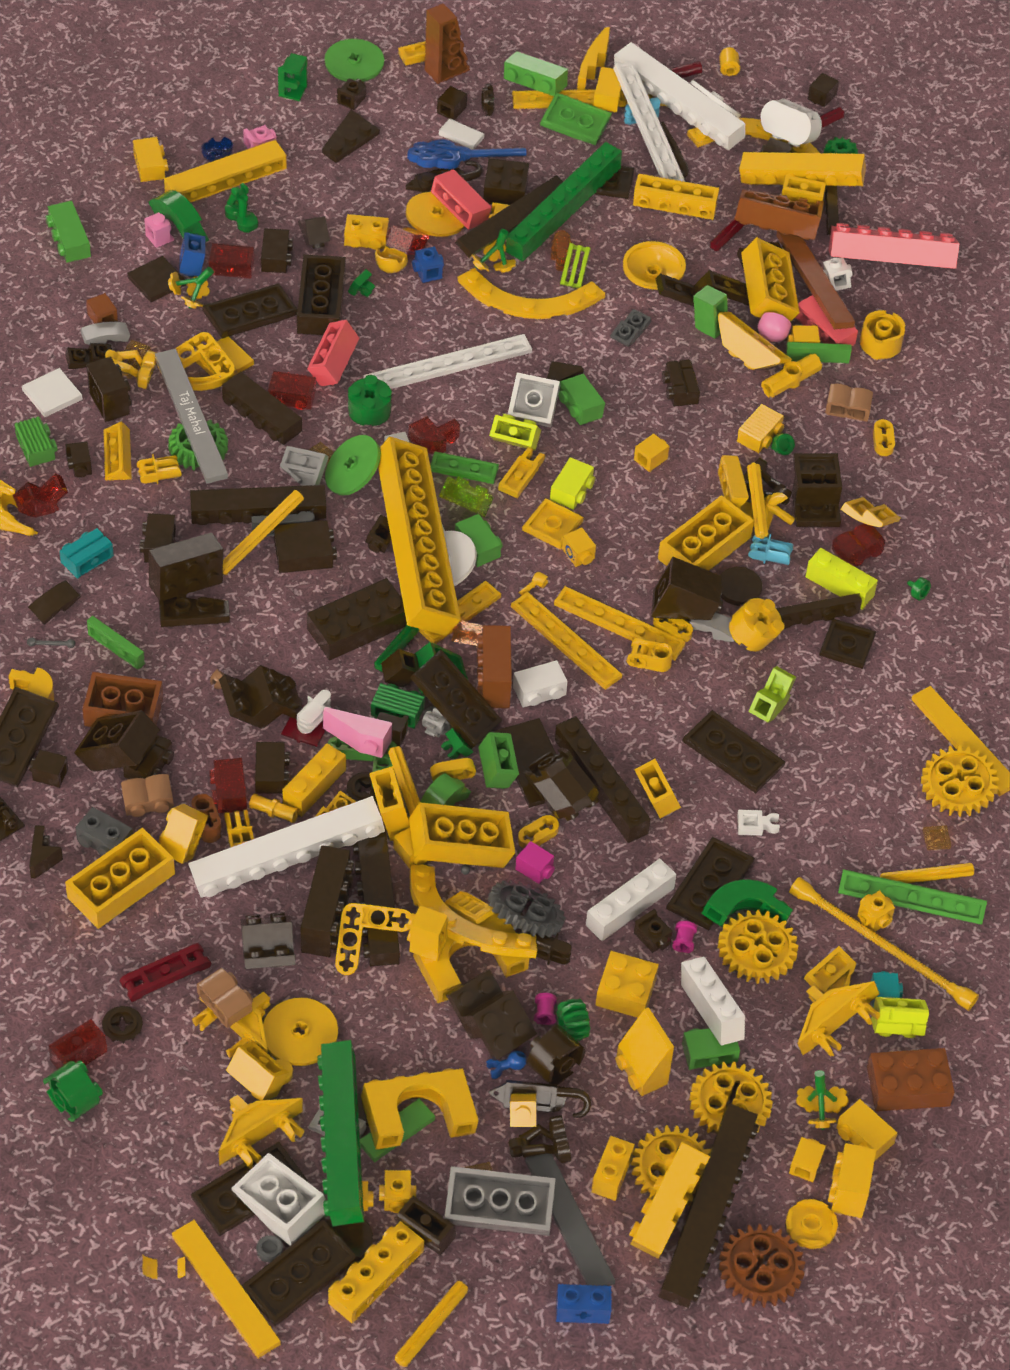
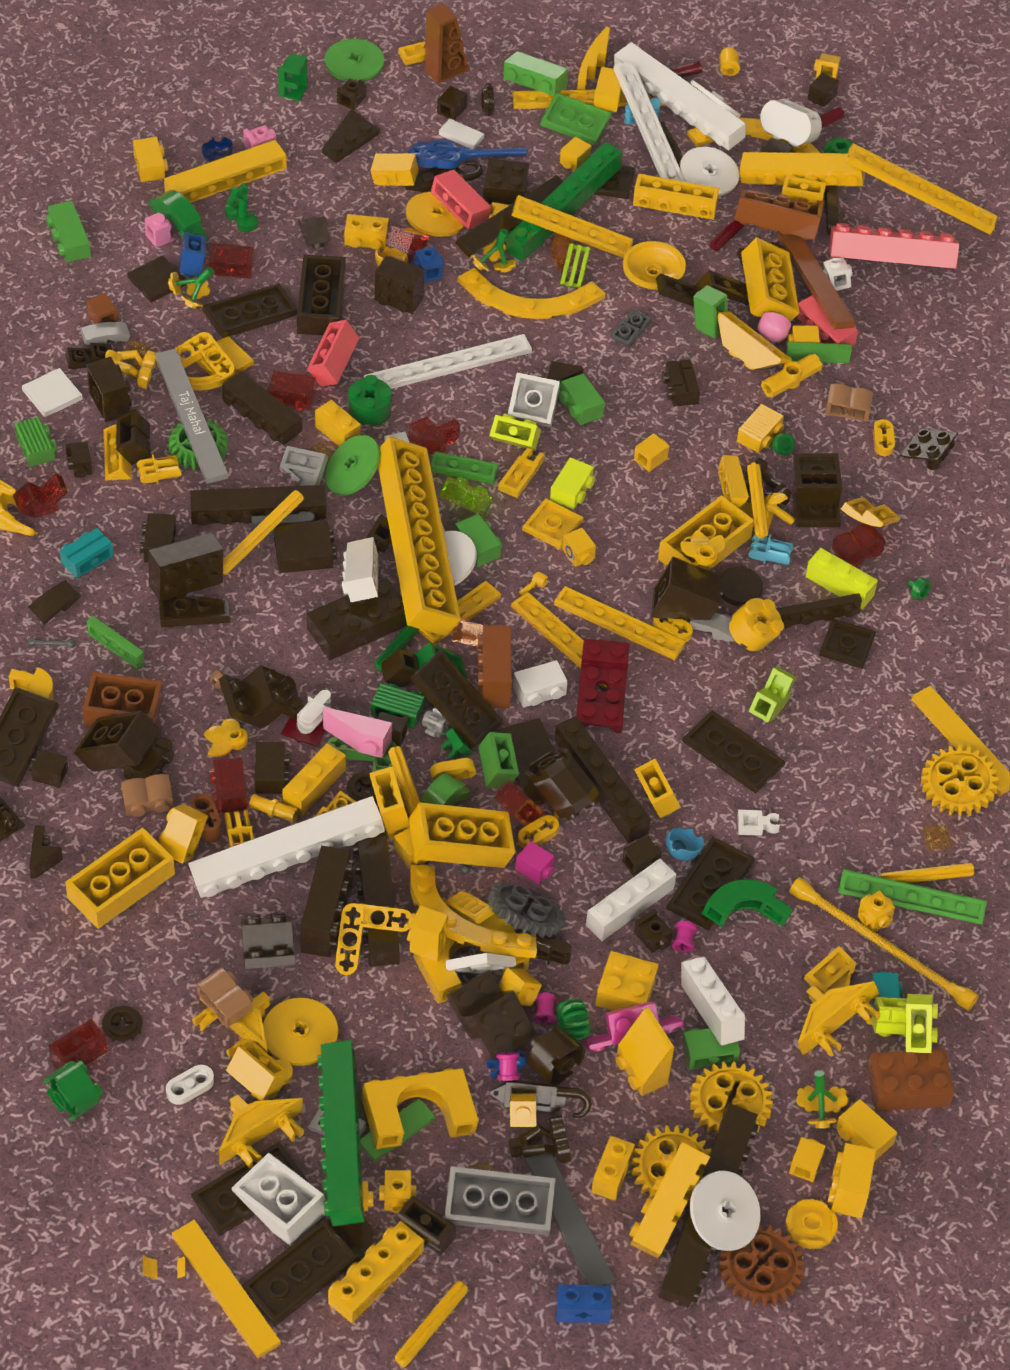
dark grey brick [75,807,133,856] -> none
dark red plate [119,943,212,1002] -> none
dark grey tile [256,1235,283,1263] -> none
dark brown brick [261,228,293,273] -> none
green tile [348,269,375,297] -> none
yellow piece [626,638,672,672] -> none
yellow gear [717,910,798,984] -> none
yellow brick [860,310,905,360] -> none
none -> dark brown piece [116,409,150,465]
none -> white plate [166,1065,214,1105]
none -> yellow plate [204,719,248,757]
none -> yellow brick [315,399,361,447]
none -> white brick [342,537,379,602]
none -> yellow brick [370,154,419,186]
none -> dark brown brick [374,256,424,314]
none -> white tile [446,953,516,974]
none -> clear red brick [494,780,545,826]
none -> dark pink bush [496,1052,520,1081]
none -> yellow brick [499,967,542,1006]
none -> yellow tile [512,195,634,258]
none -> yellow brick [560,136,592,171]
none -> dark red piece [576,638,630,733]
none -> dark pink bracket [582,1001,684,1052]
none -> dark brown brick [622,836,662,877]
none -> dark azure hair [665,827,704,861]
none -> white piece [679,147,739,196]
none -> yellow plate [680,530,725,566]
none -> white piece [690,1171,760,1251]
none -> yellow brick [814,53,841,79]
none -> yellow plate [846,143,997,235]
none -> dark brown hinge [900,428,958,470]
none -> neon yellow brick [906,994,938,1053]

